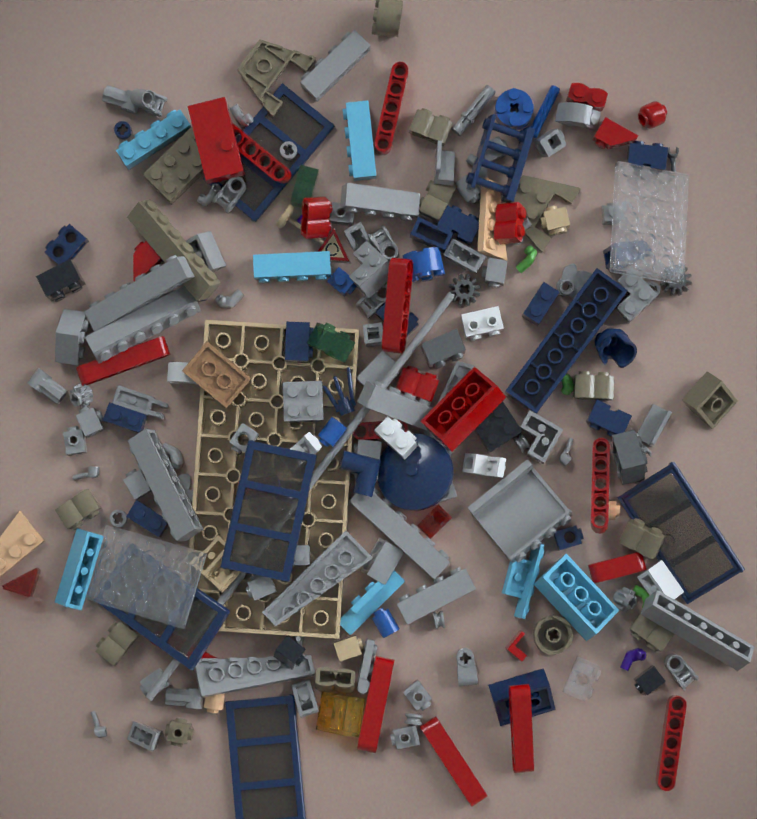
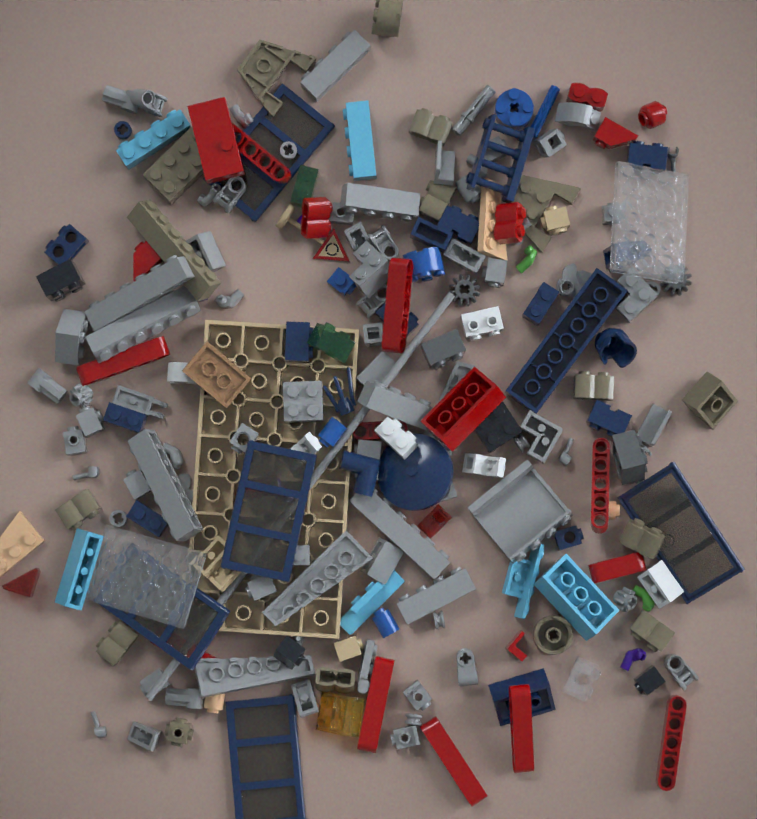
medium azure brick [253,251,331,283] -> none
red beam [375,61,409,155] -> none
red brick [396,366,439,402] -> none
bright green arm [561,373,574,395] -> none
light grey brick [641,590,755,671] -> none

